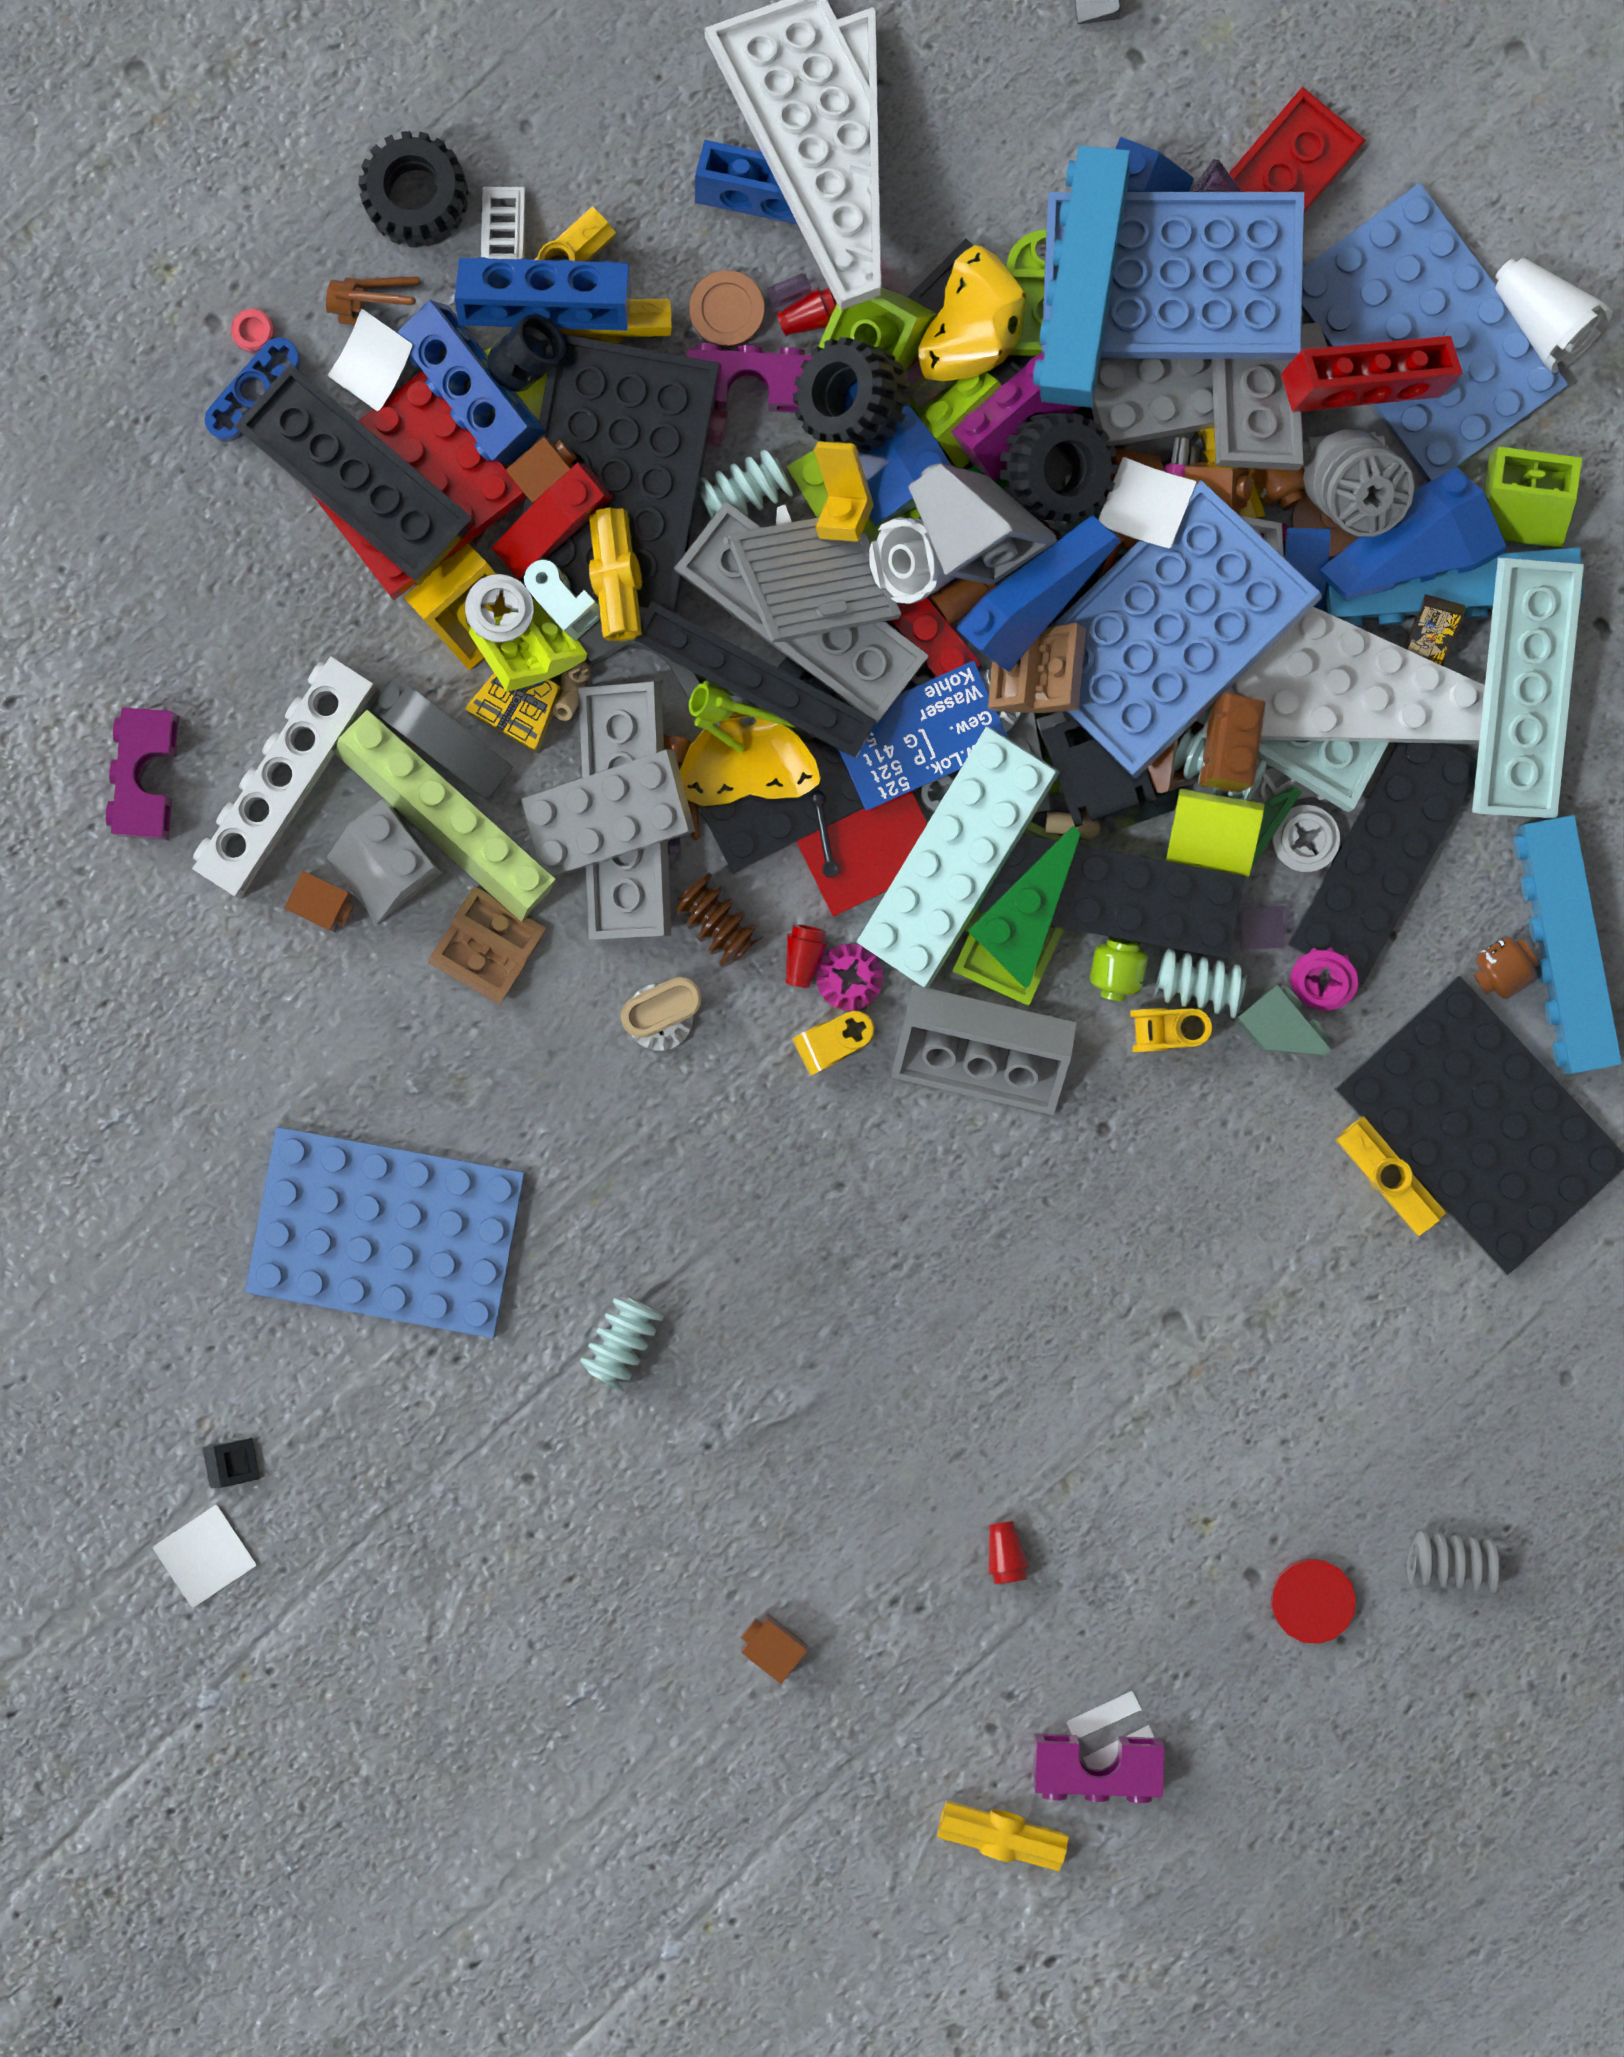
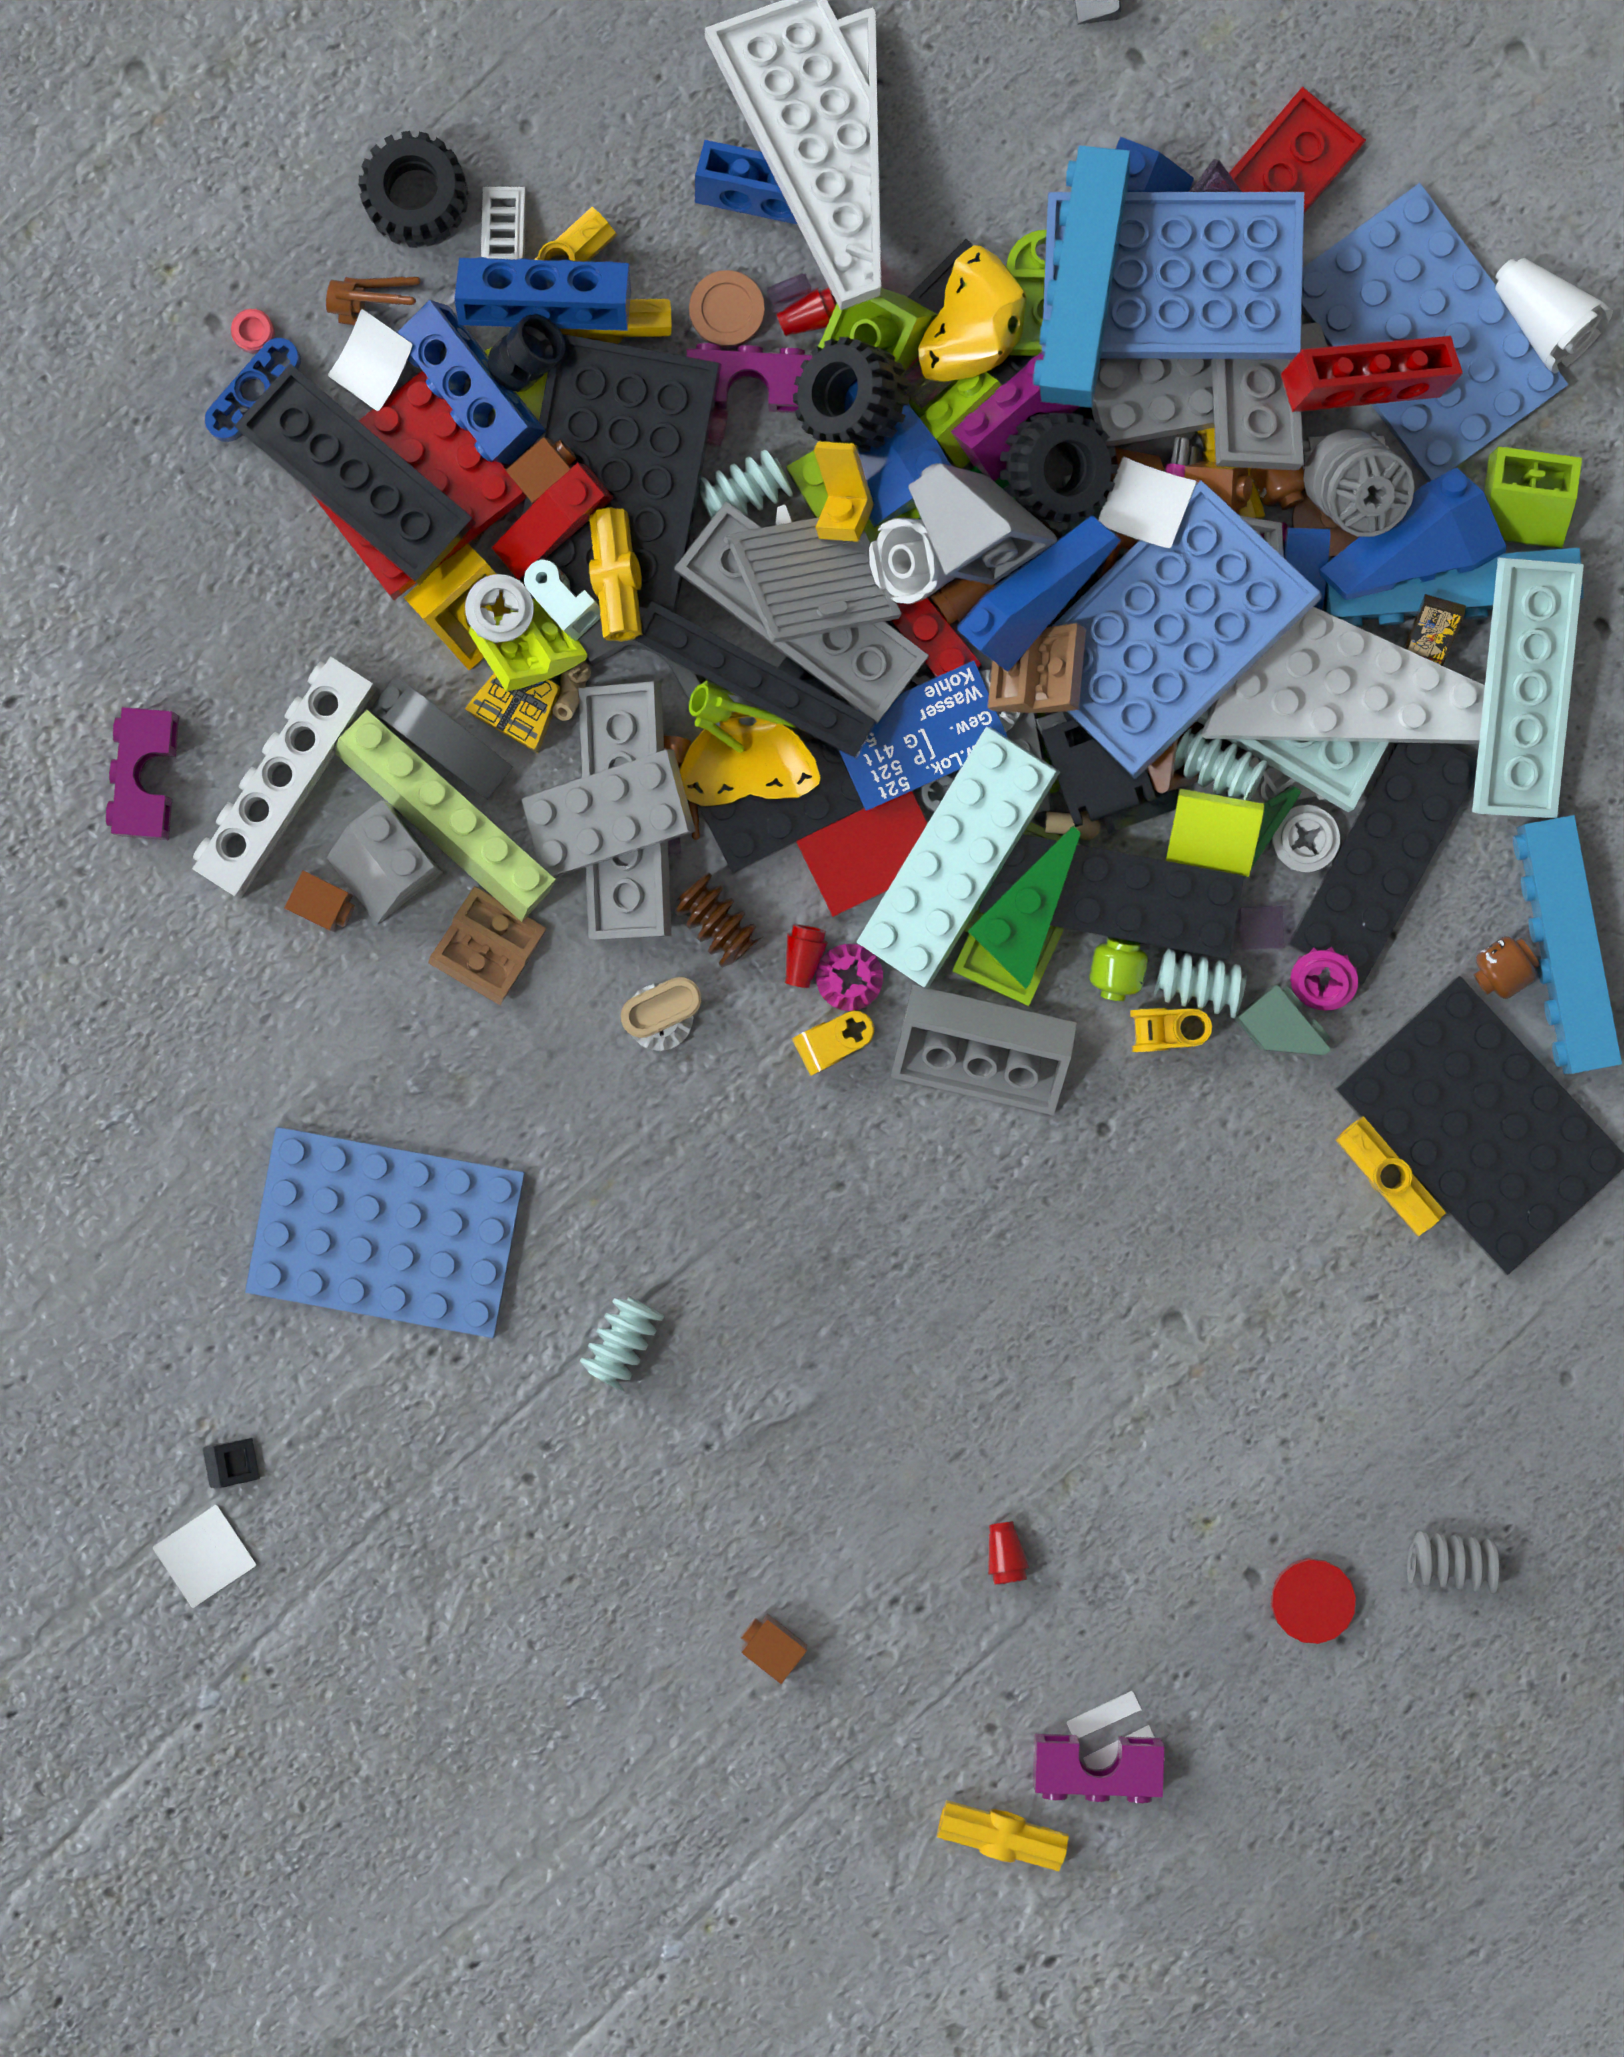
black hinge [809,790,839,878] -> none
dark orange brick [1199,694,1266,793] -> none

